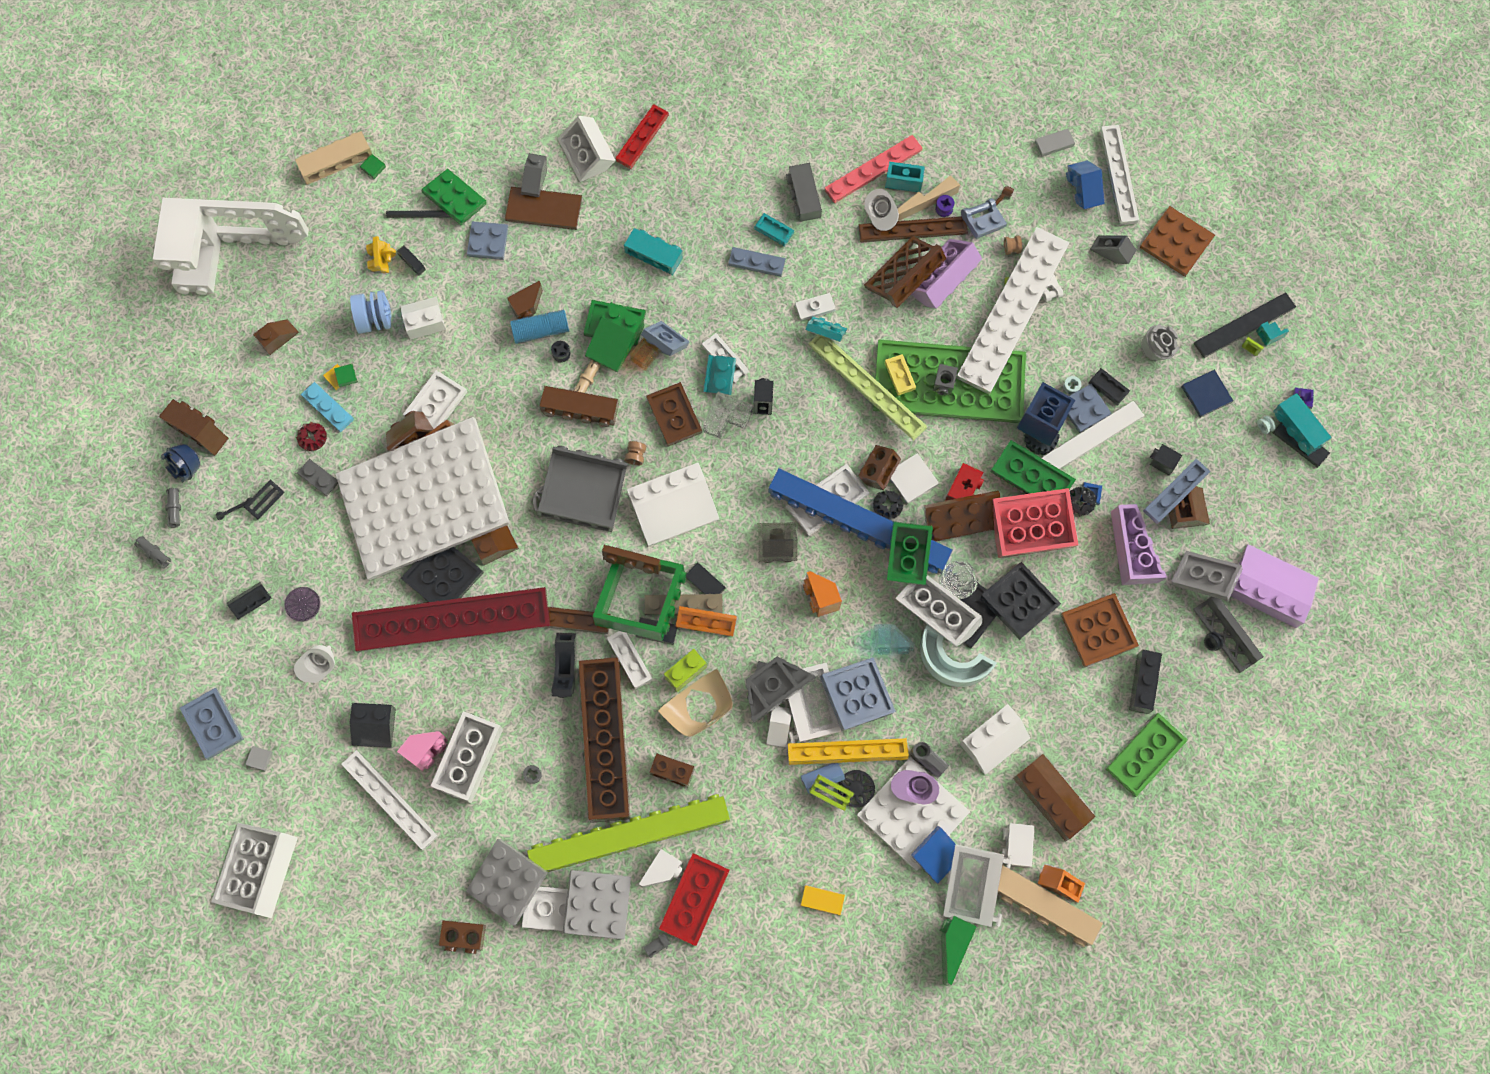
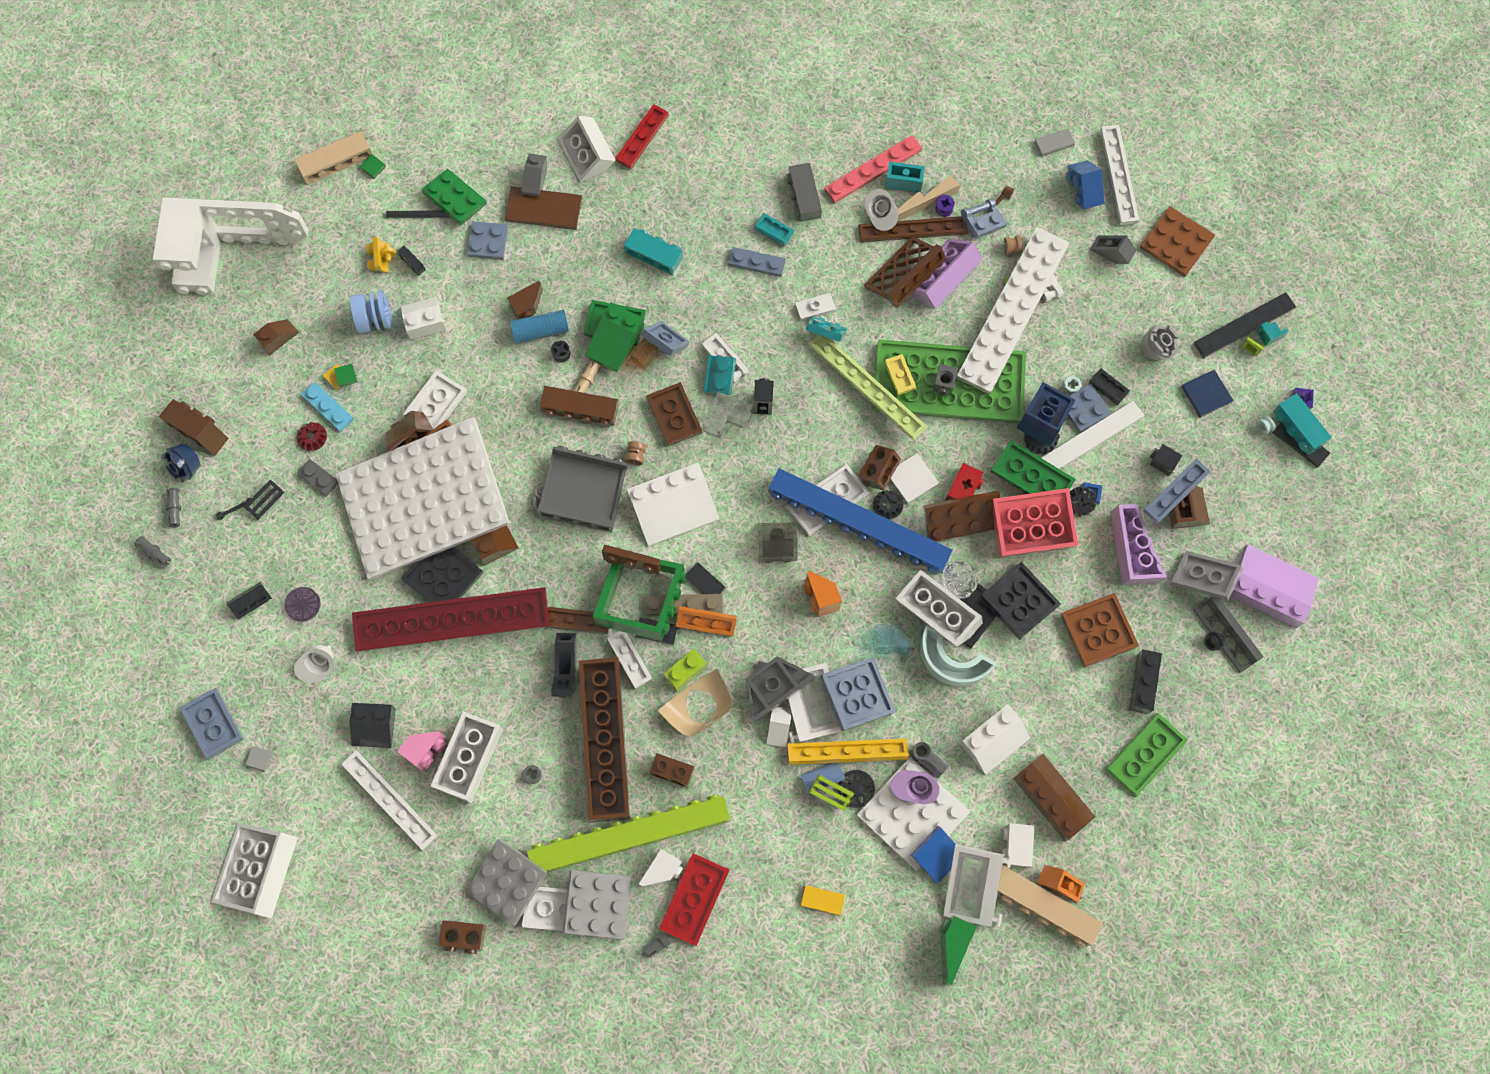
green slope [887,521,933,585] -> none

